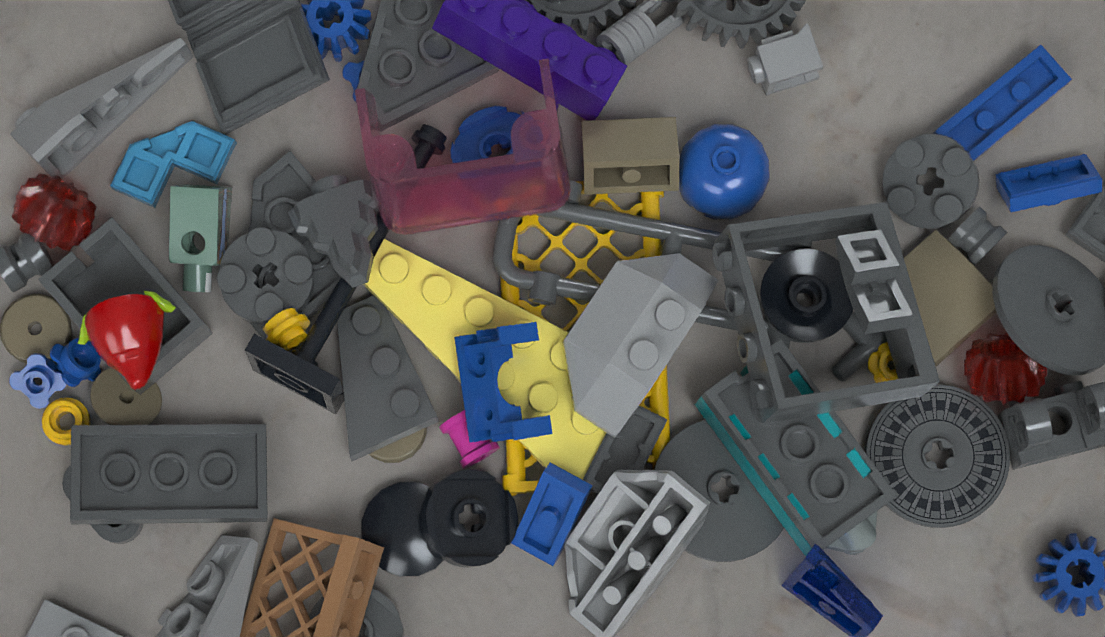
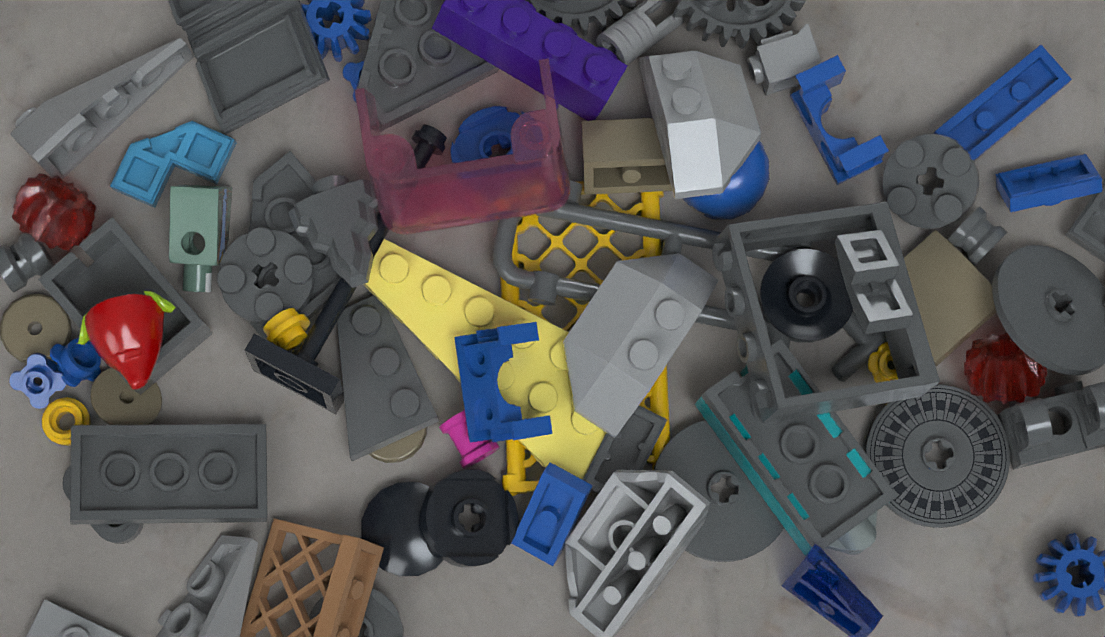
none -> light grey wedge [638,51,761,199]
none -> blue piece [790,55,889,185]

